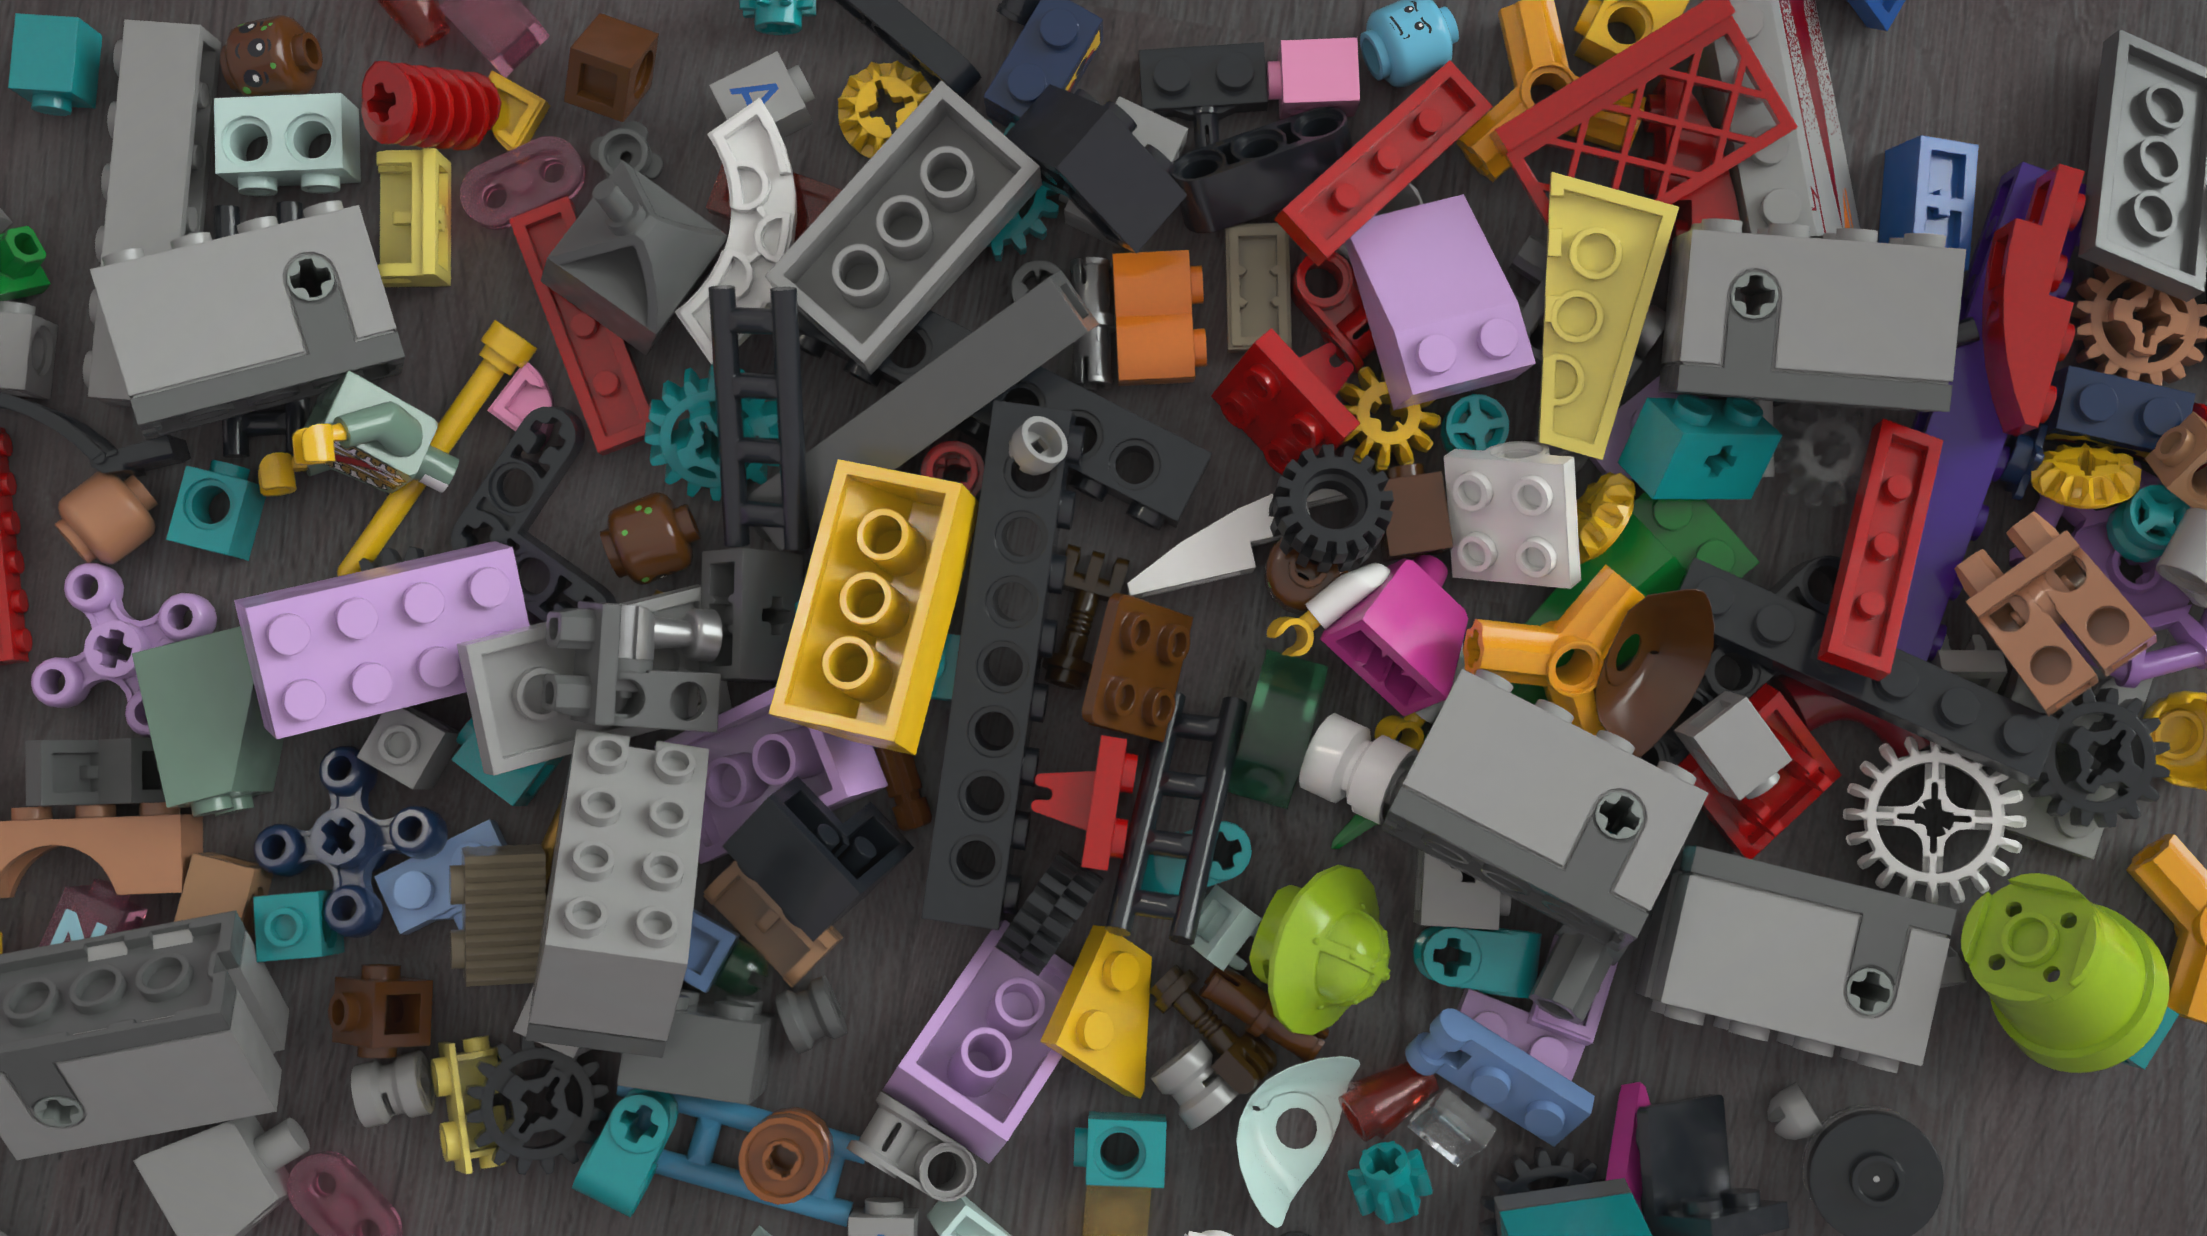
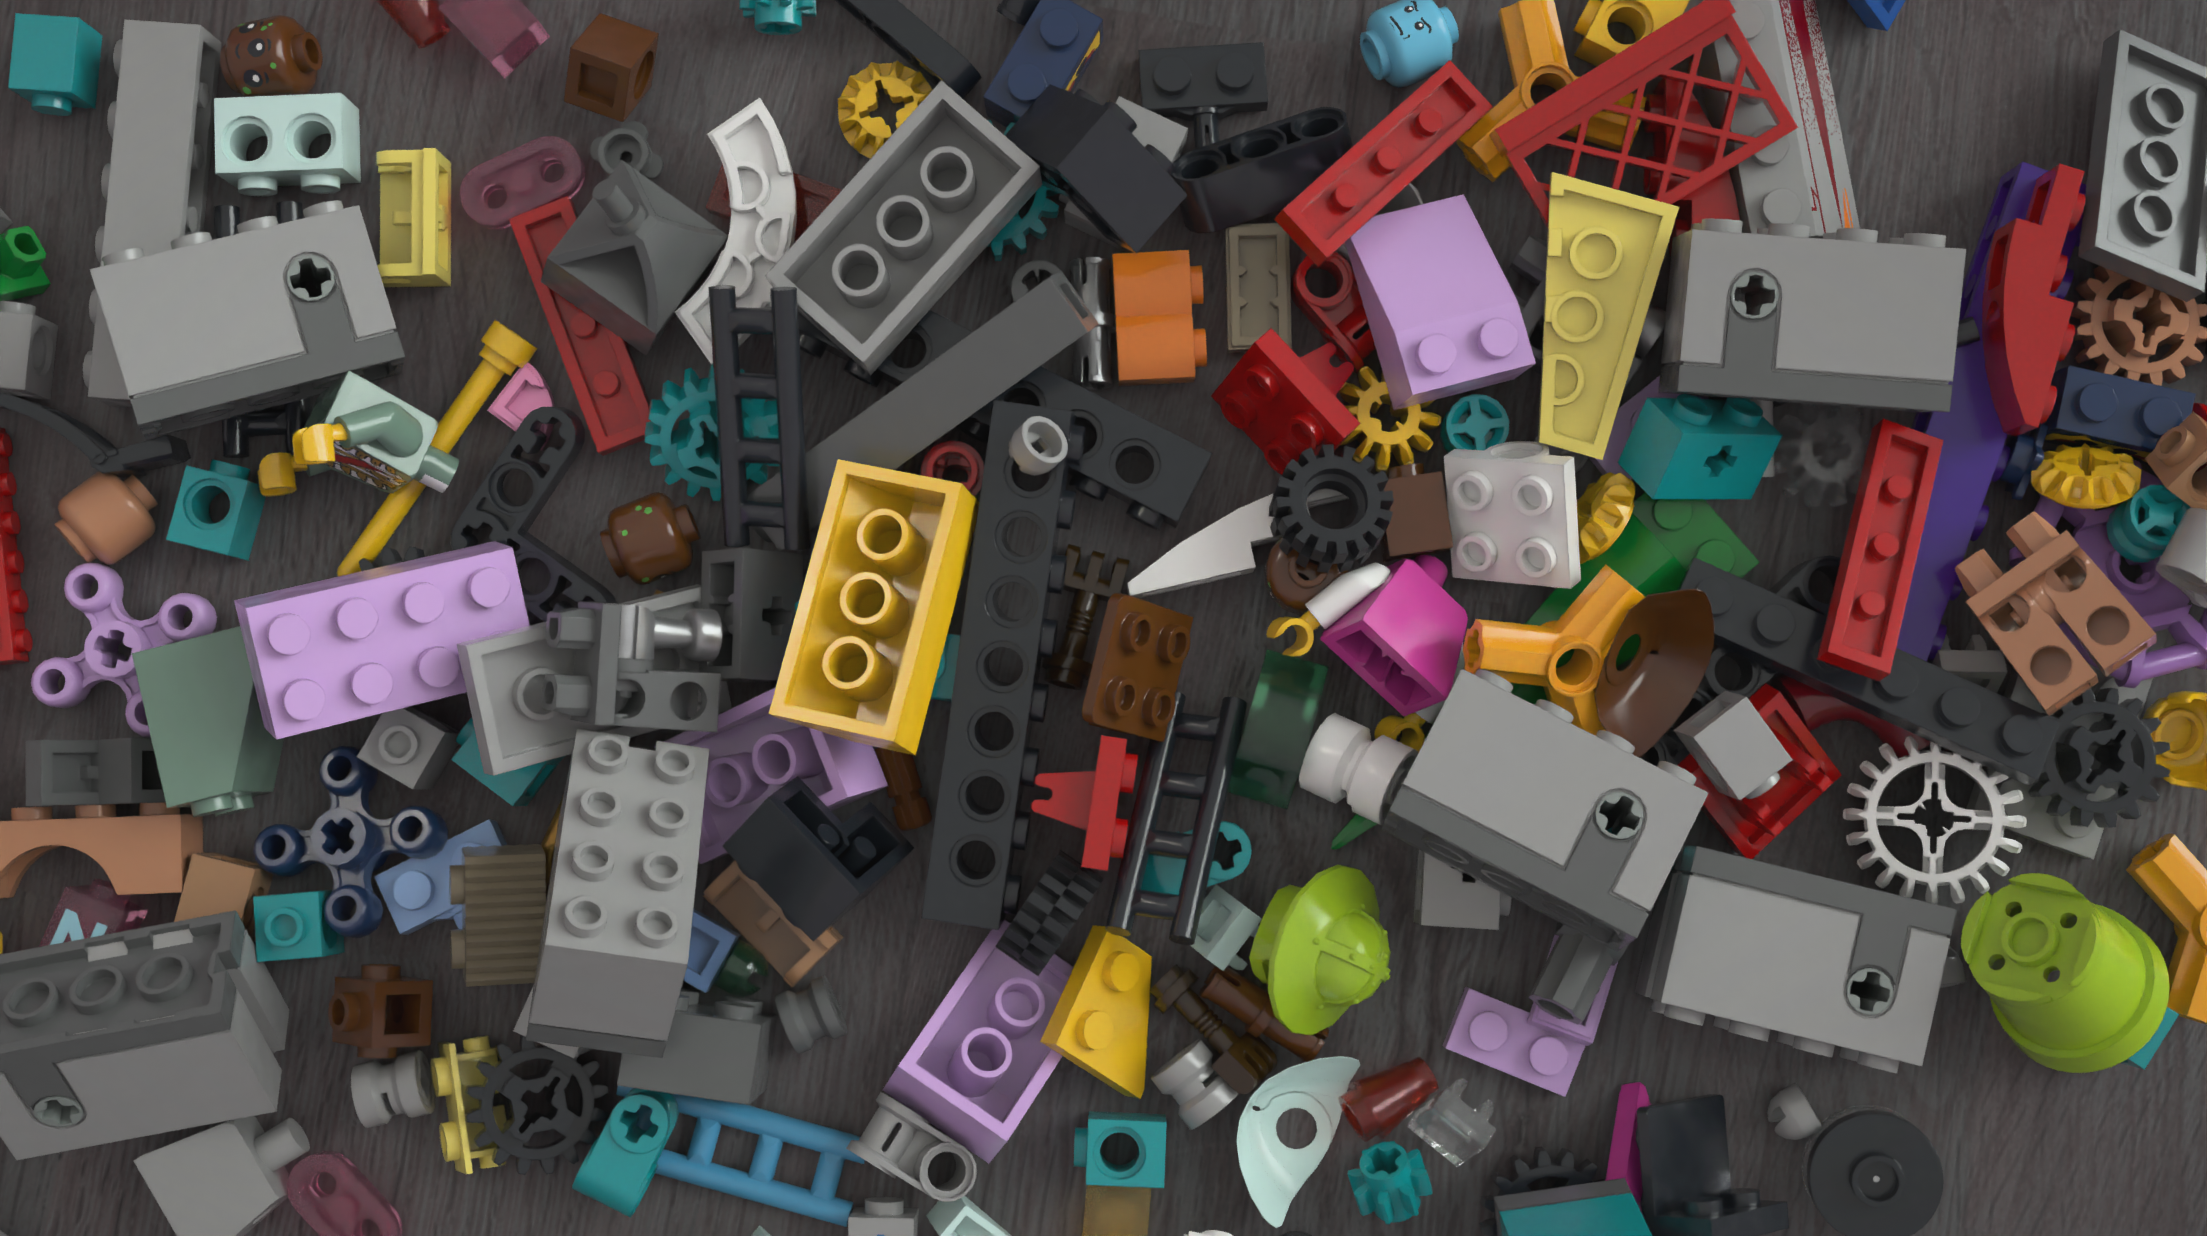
red piece [361,61,502,151] -> none
yellow tile [488,70,550,159] -> none
light grey brick [709,51,815,138] -> none
dark orange wheel [738,1107,834,1205] -> none
bright pink brick [1266,38,1360,119] -> none
medium blue plate [1405,1008,1595,1147] -> none
teal piece [1412,926,1542,998] -> none
blue hinge [1878,135,1979,272] -> none

